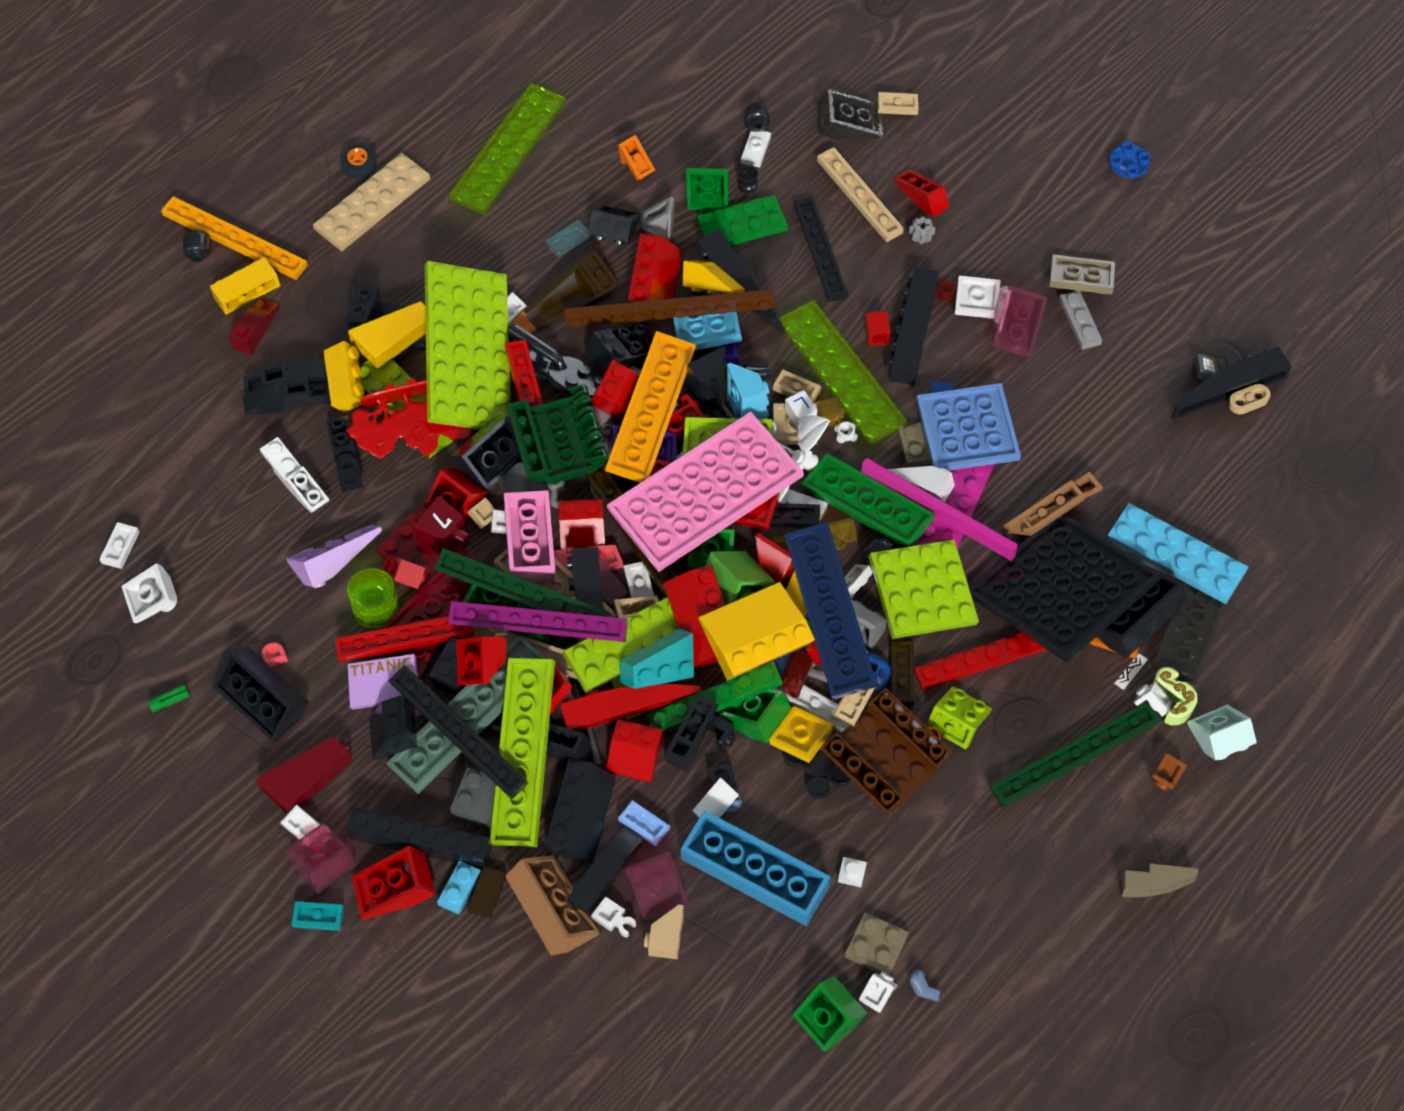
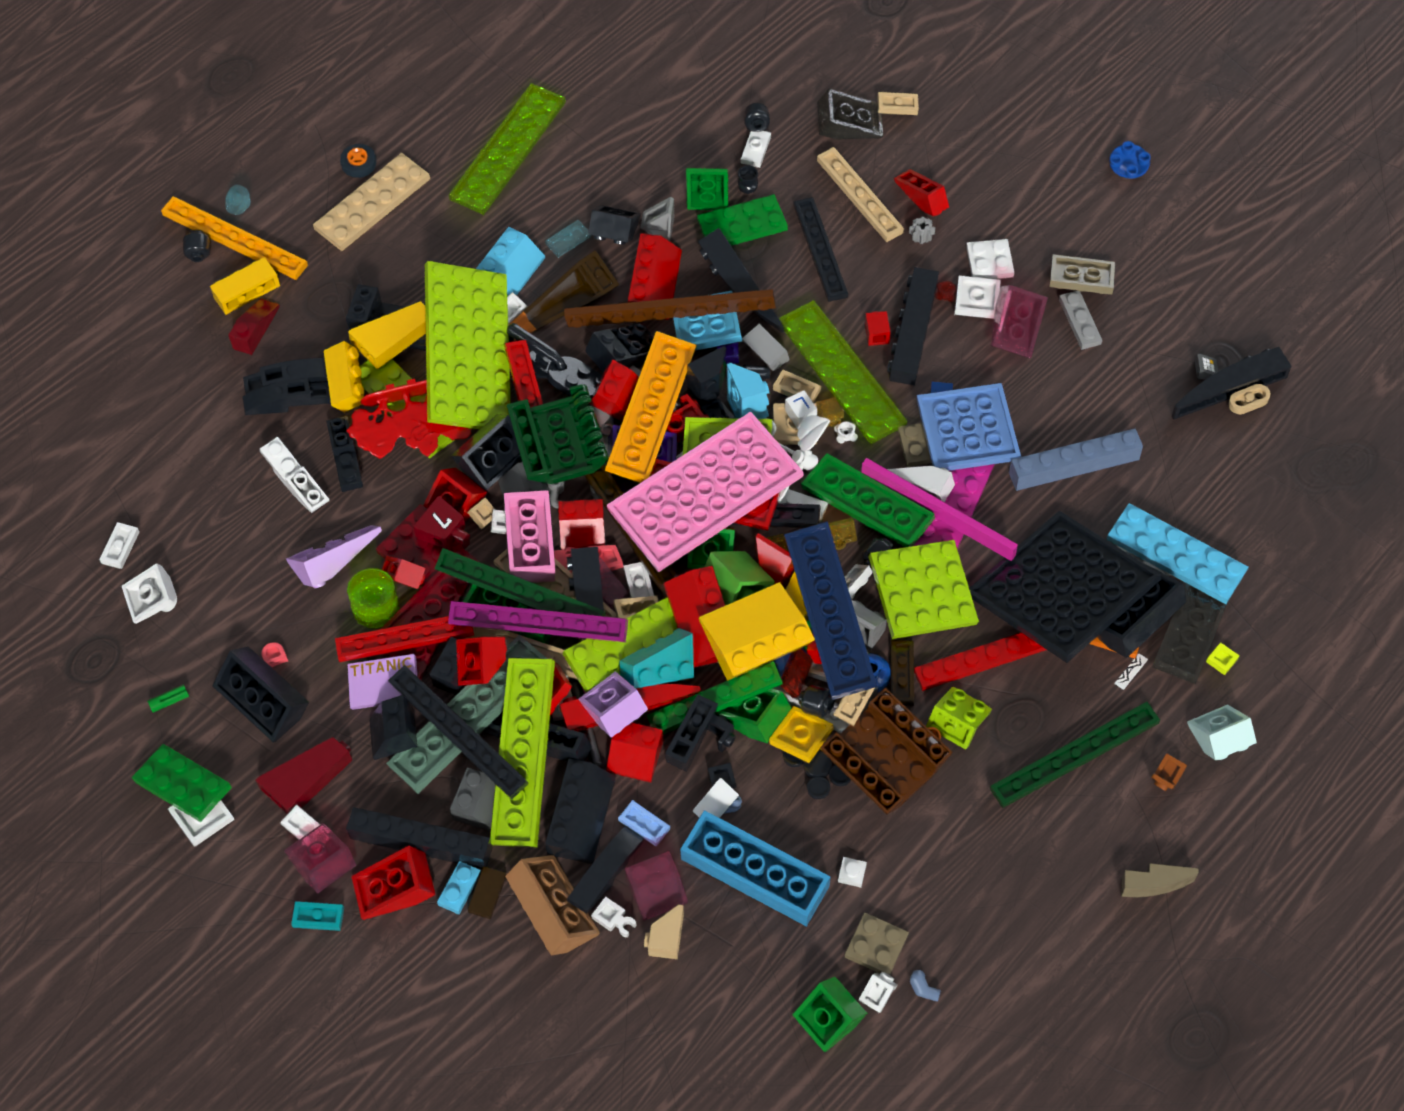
orange slope [618,134,655,181] -> none
yellow slope [683,260,745,294] -> none
medium nougat wedge [1002,472,1103,536] -> none
white bracket [1134,681,1174,716] -> none
yellowish green animal [1154,667,1197,725] -> none
none -> green plate [132,744,232,822]
none -> white plate [168,800,234,847]
none -> clear light blue plate [225,185,251,216]
none -> medium azure slope [476,227,545,297]
none -> lavender slope [579,671,648,737]
none -> light grey hinge [742,324,790,371]
none -> black head [798,685,835,717]
none -> white plate [966,239,1014,279]
none -> sand blue brick [1009,429,1143,491]
none -> neon yellow plate [1206,642,1239,675]

